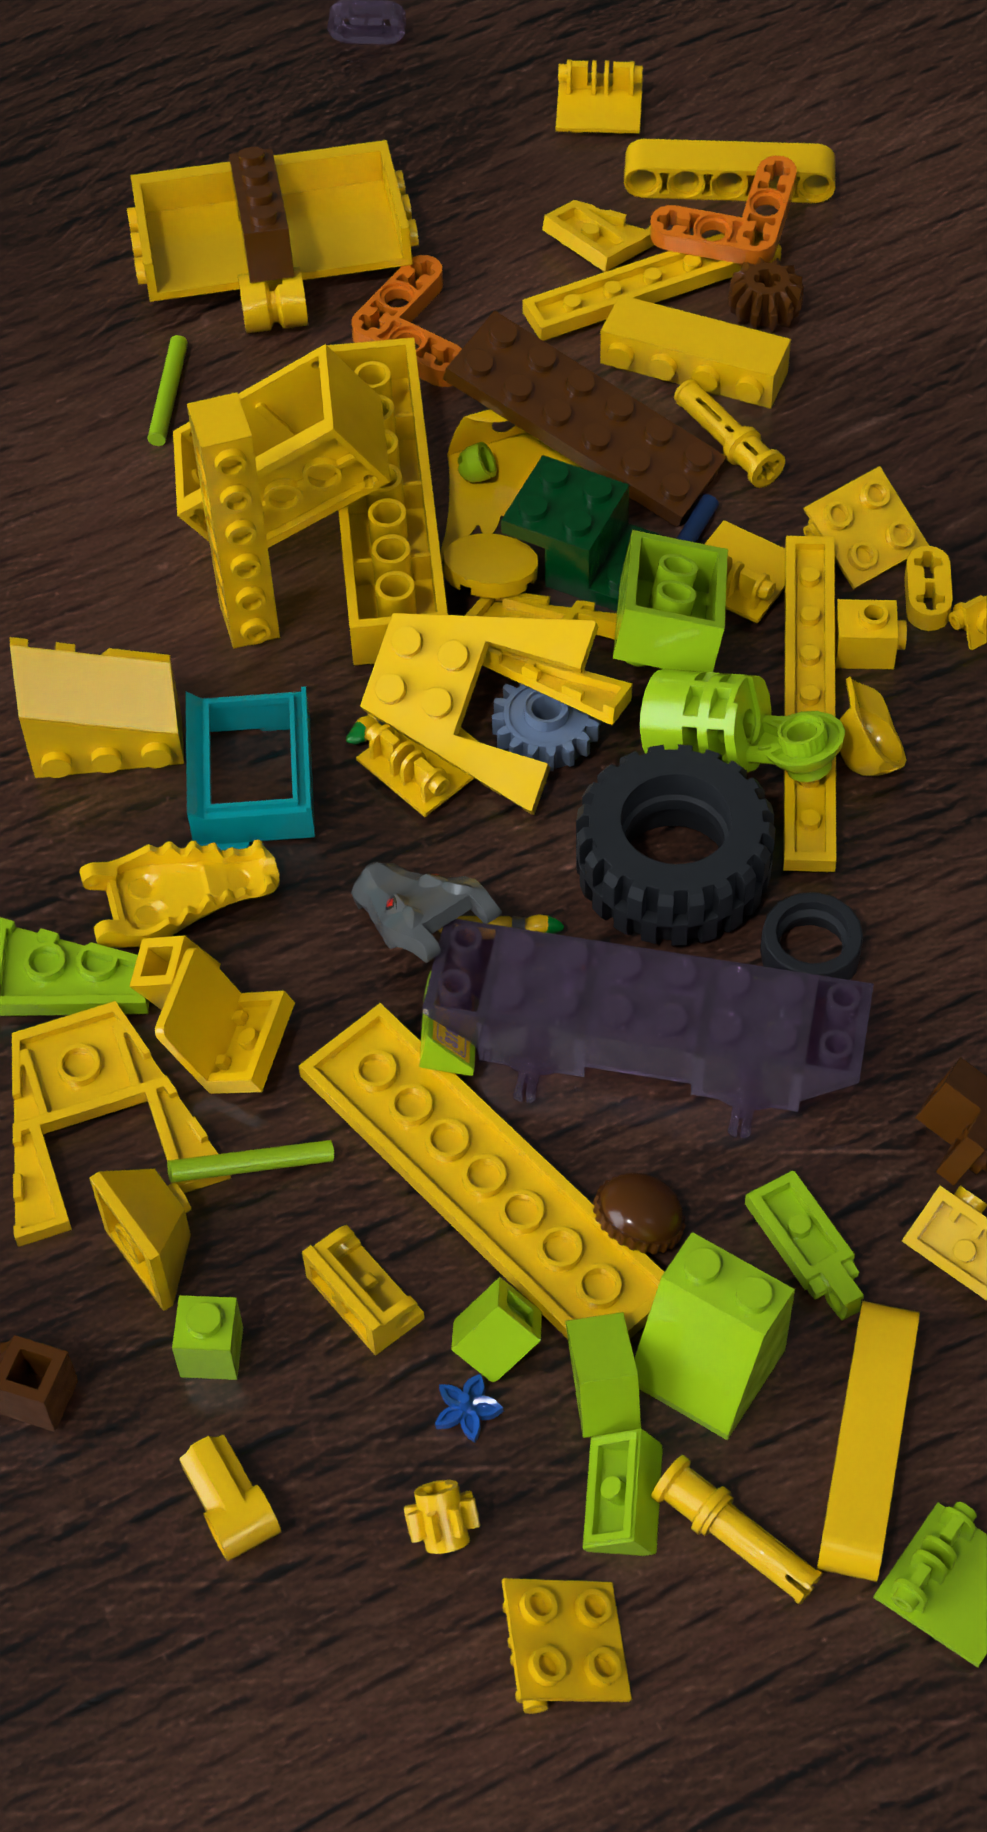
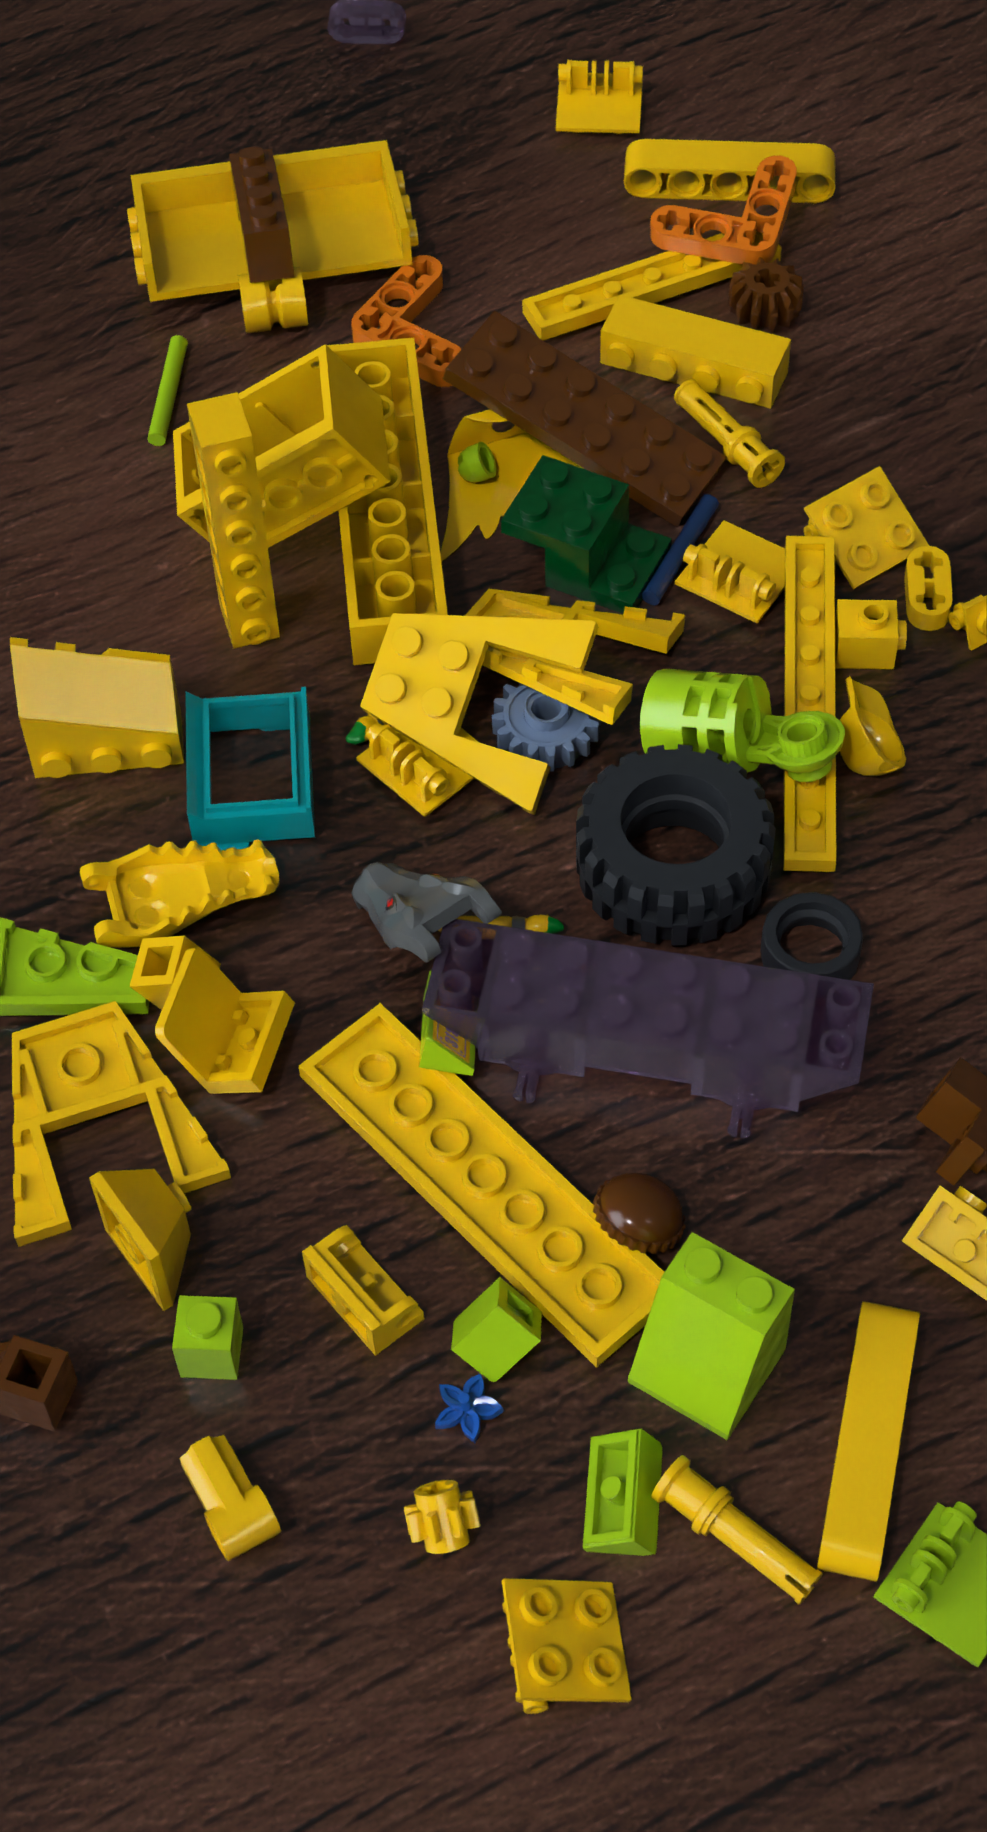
lime bar [167,1140,334,1183] -> none
yellow tile [443,533,538,599] -> none
yellow wing [542,200,655,272] -> none
lime slope [565,1312,641,1438] -> none
lime brick [613,530,728,672] -> none
lime hinge [745,1171,864,1321] -> none

